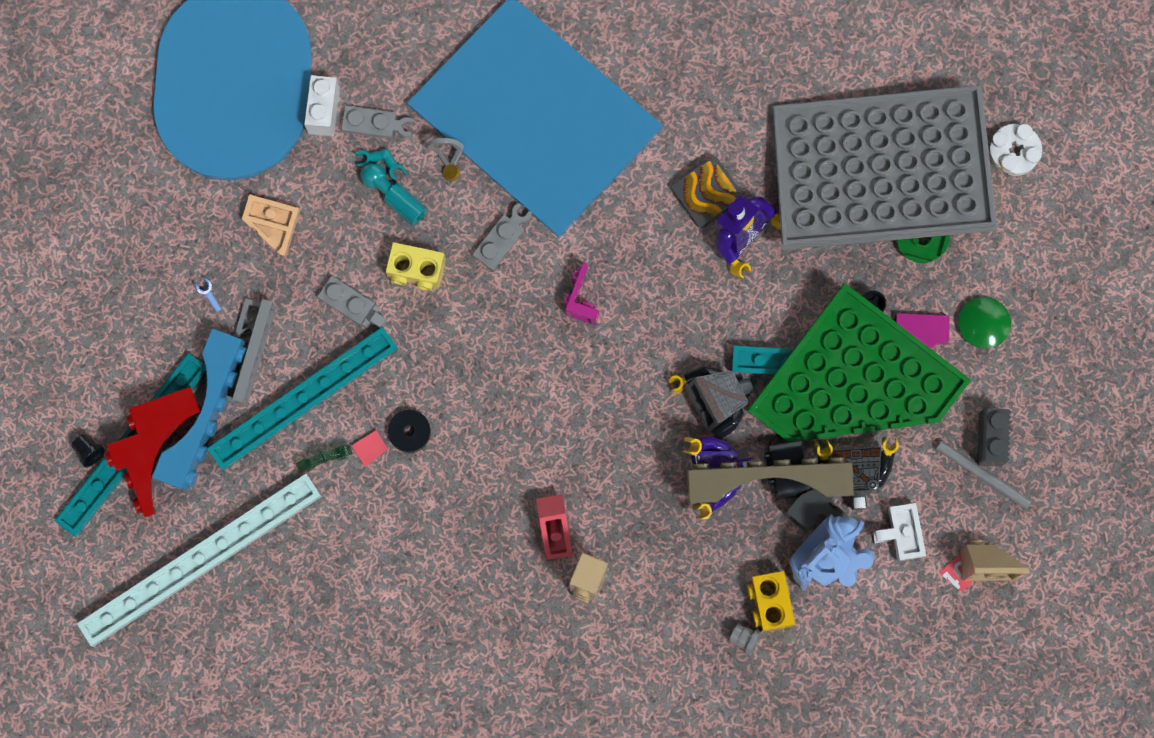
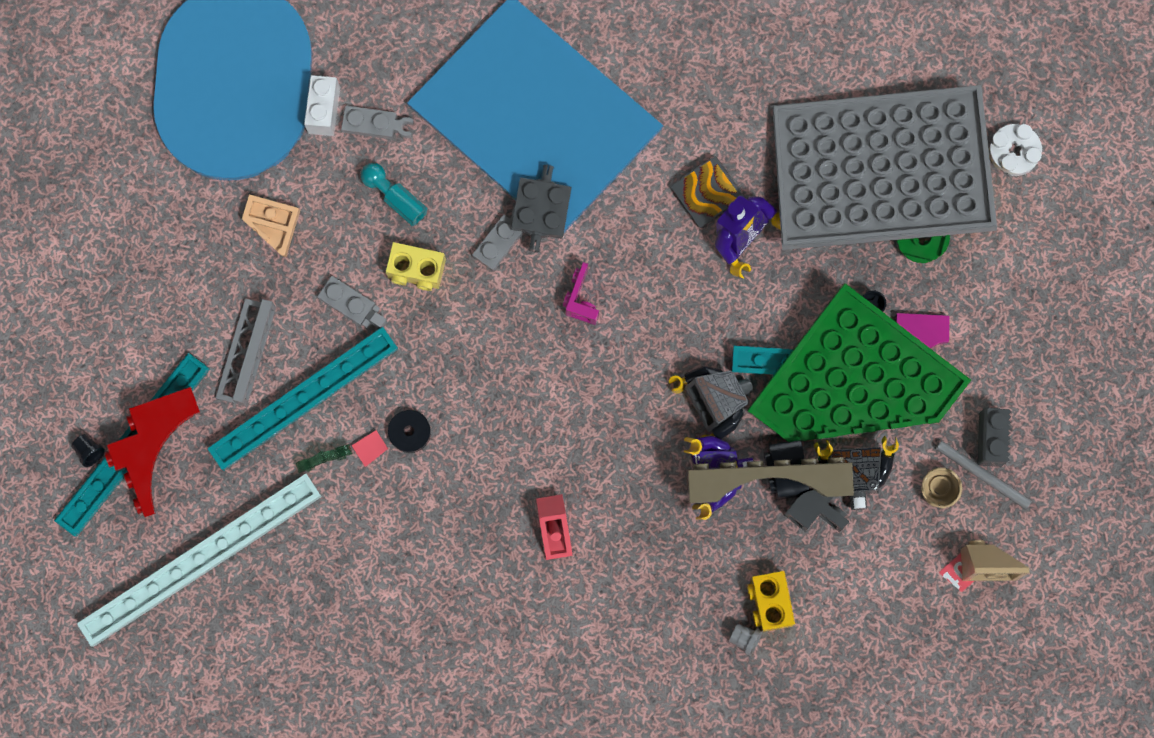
dark azure arch [152,329,247,492] -> none
light blue hand [194,277,222,312] -> none
teal arm [355,149,407,182] -> none
light grey piece [427,138,464,181] -> none
tan brick [570,553,608,604] -> none
light blue piece [789,514,875,591] -> none
white plate [872,503,926,561] -> none
green dish [958,297,1011,349] -> none
none -> dark grey plate [511,165,572,253]
none -> tan hair [921,467,963,509]

